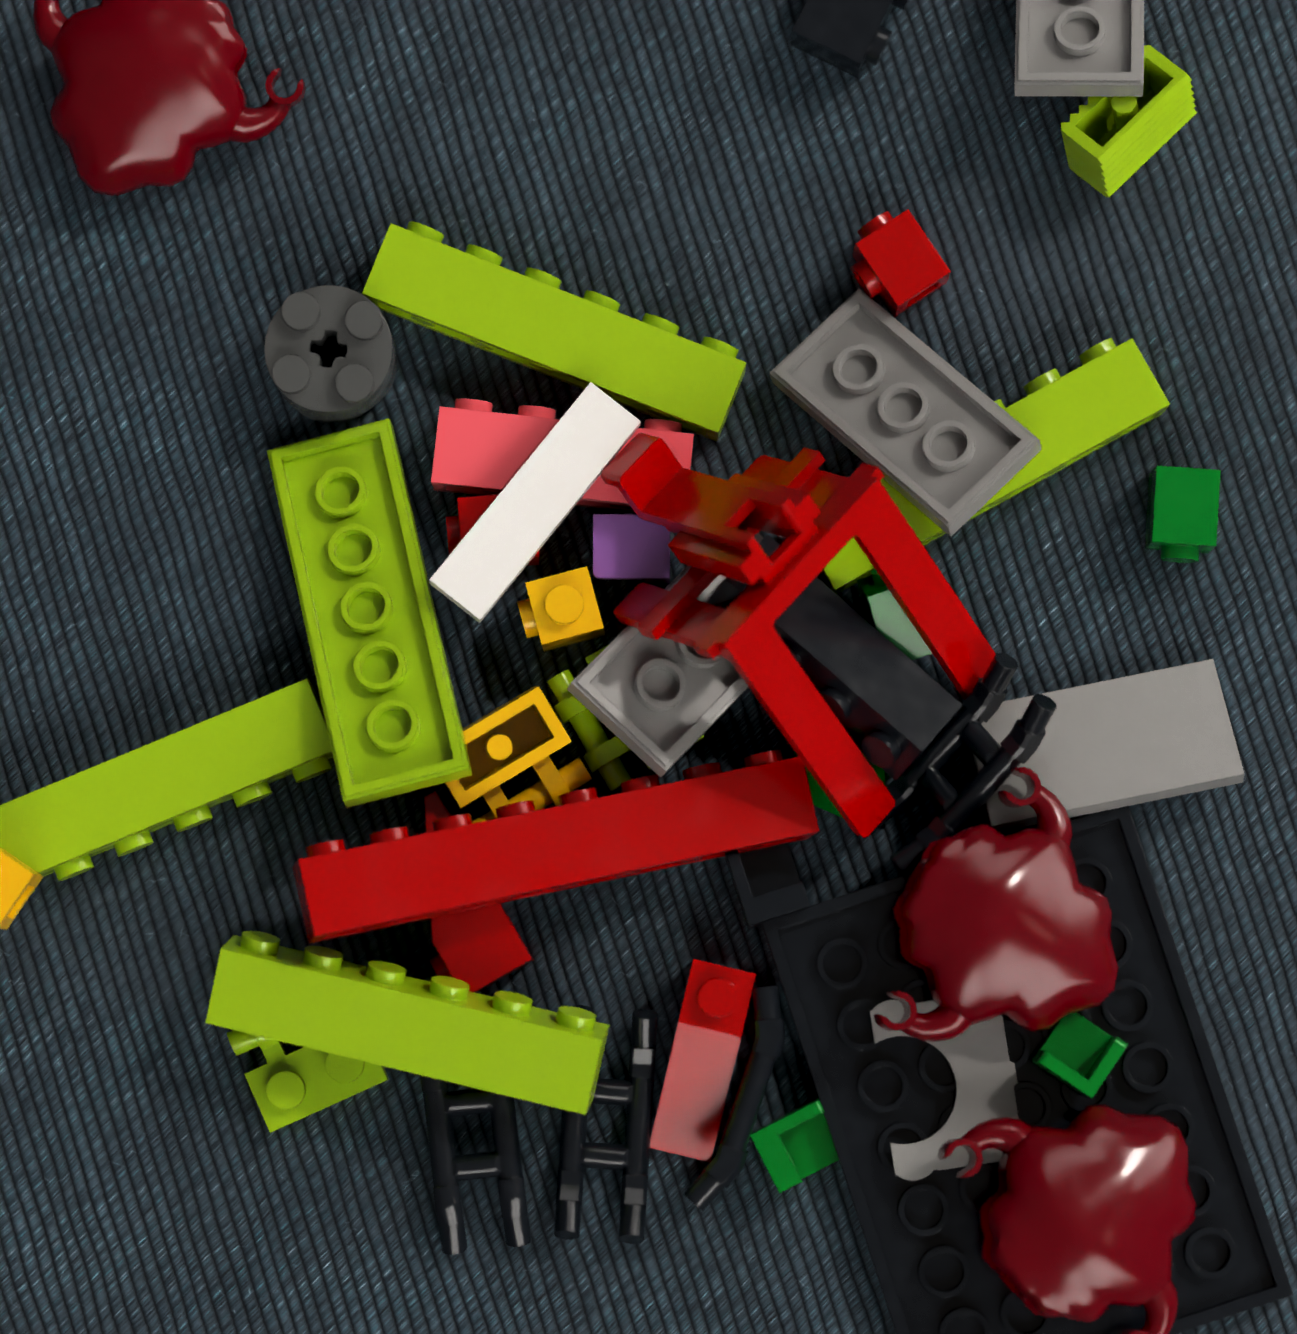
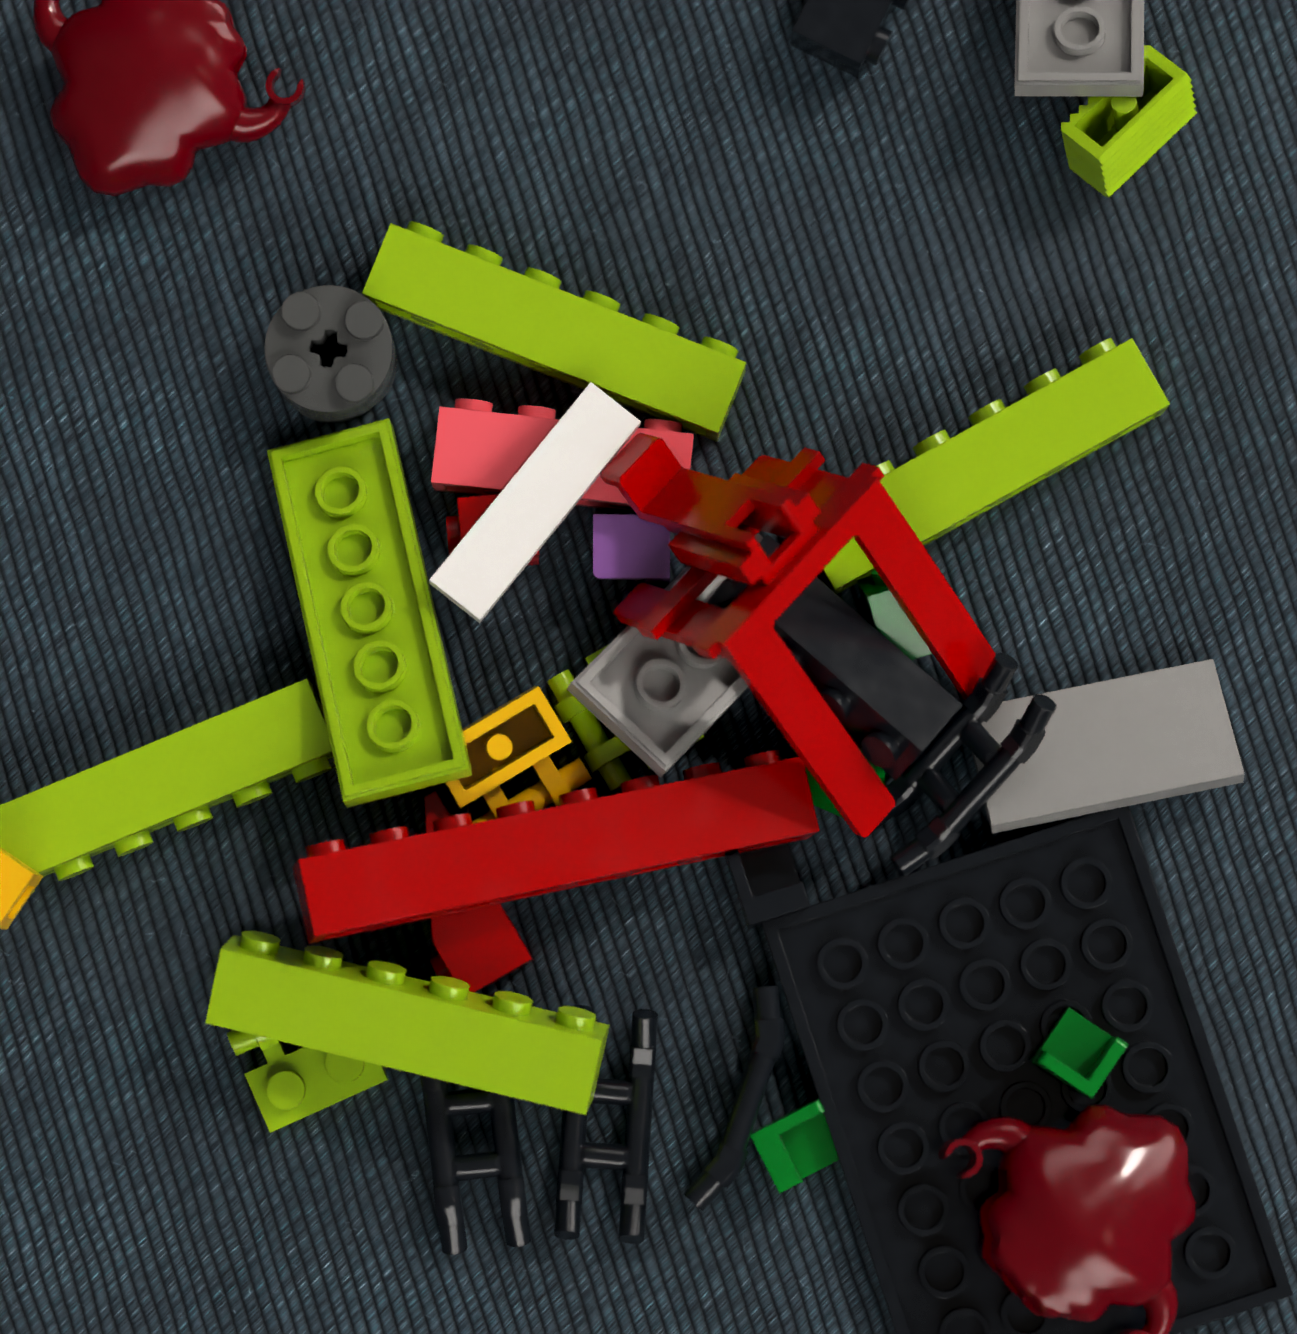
yellow brick [517,566,605,651] -> none
slope [650,959,756,1162] -> none
light grey tile [769,288,1042,537] -> none
red brick [850,209,951,317] -> none
light grey piece [869,1000,1019,1181] -> none
dark red piece [874,767,1119,1042] -> none
green brick [1145,465,1221,563] -> none

